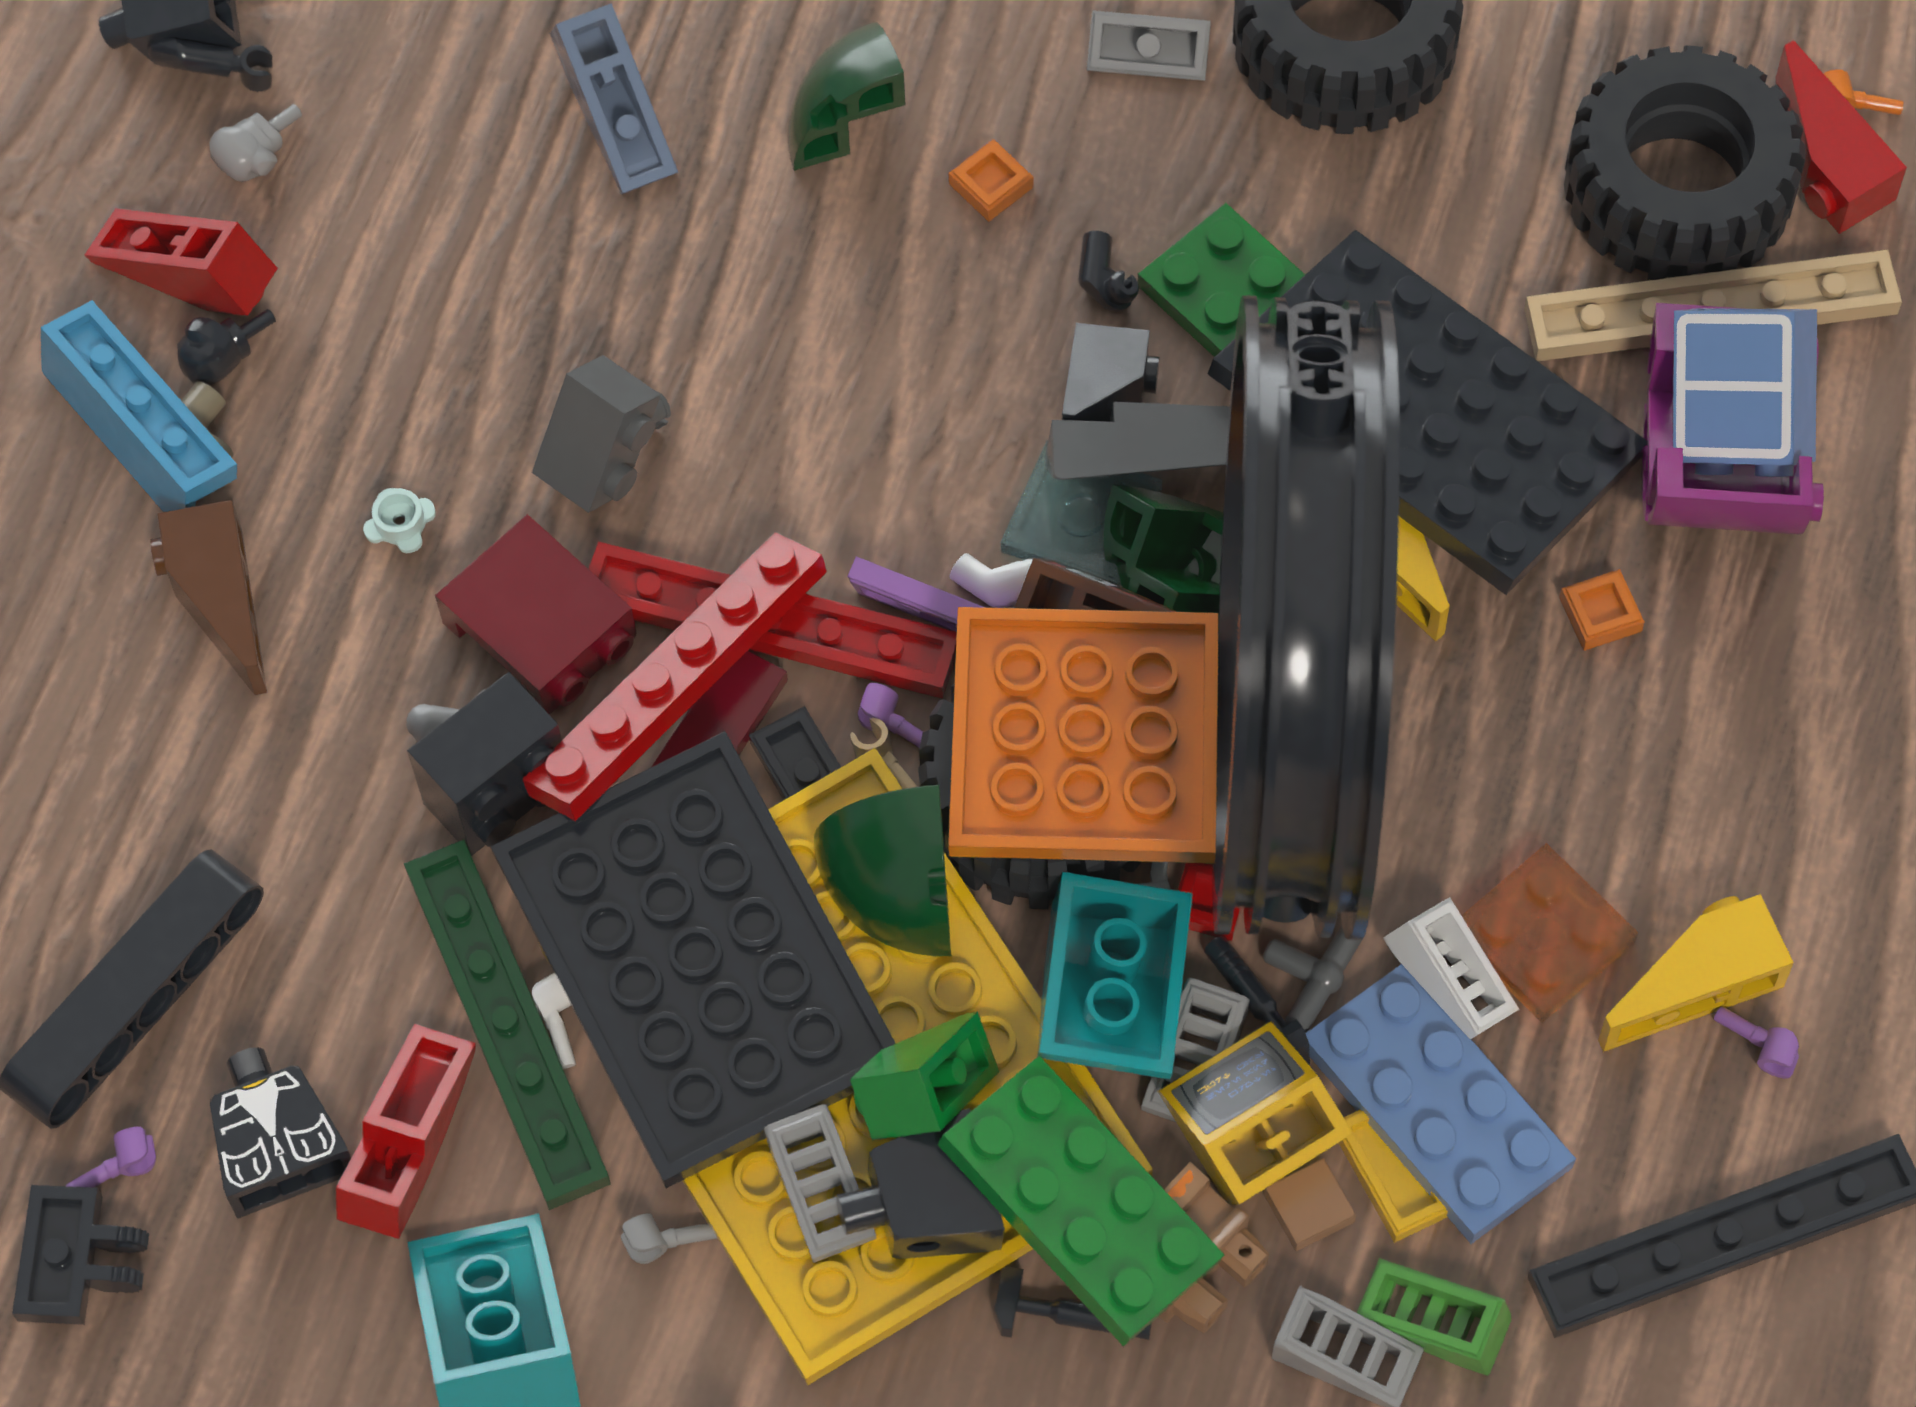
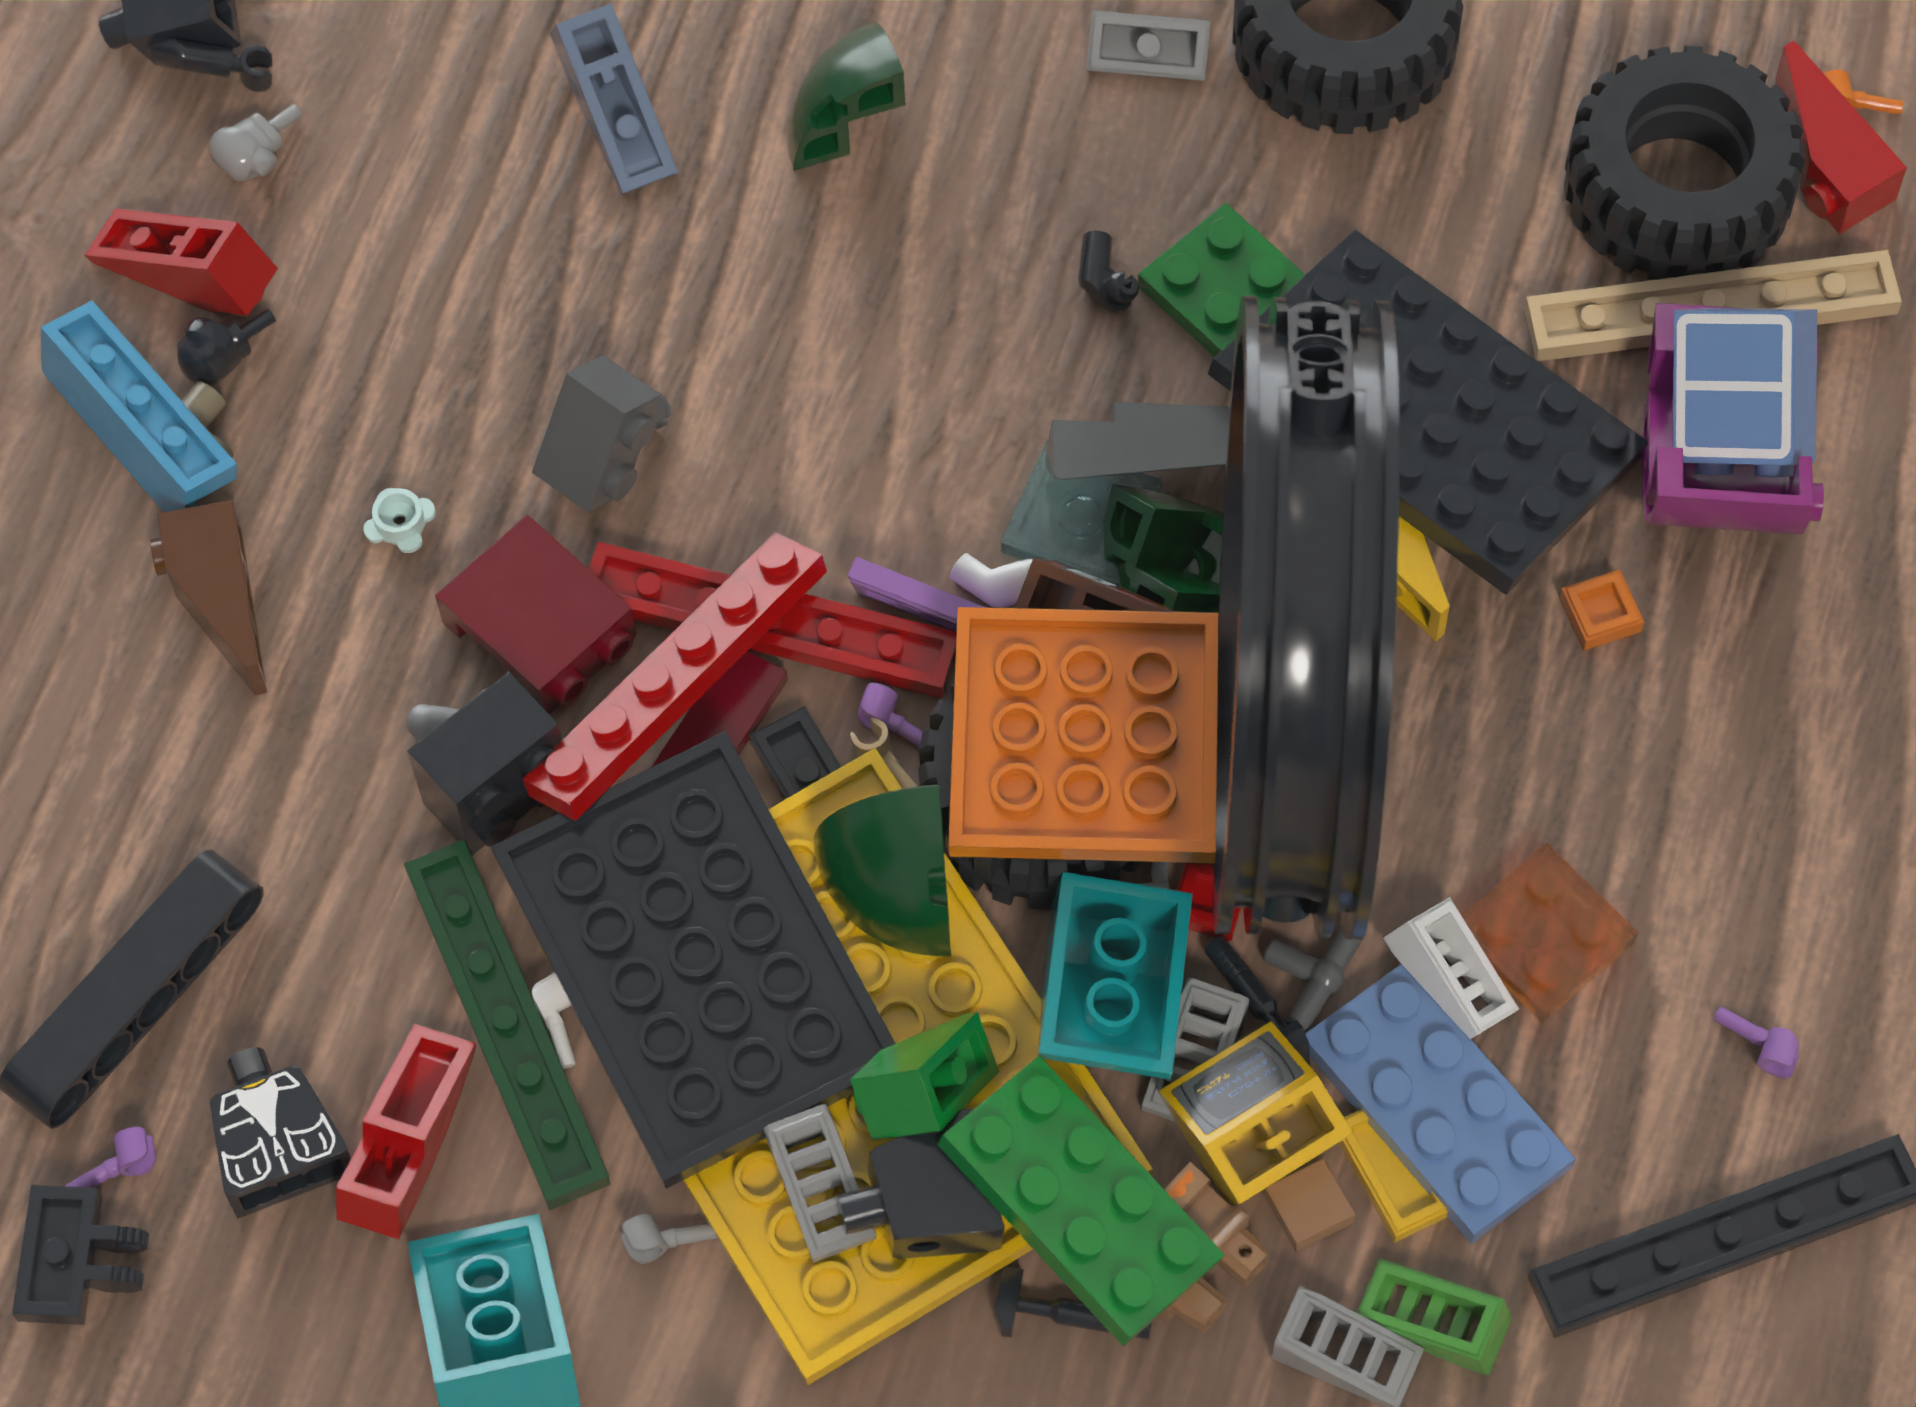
orange tile [948,139,1034,222] -> none
slope [1062,323,1160,422] -> none
yellow slope [1598,894,1794,1052] -> none

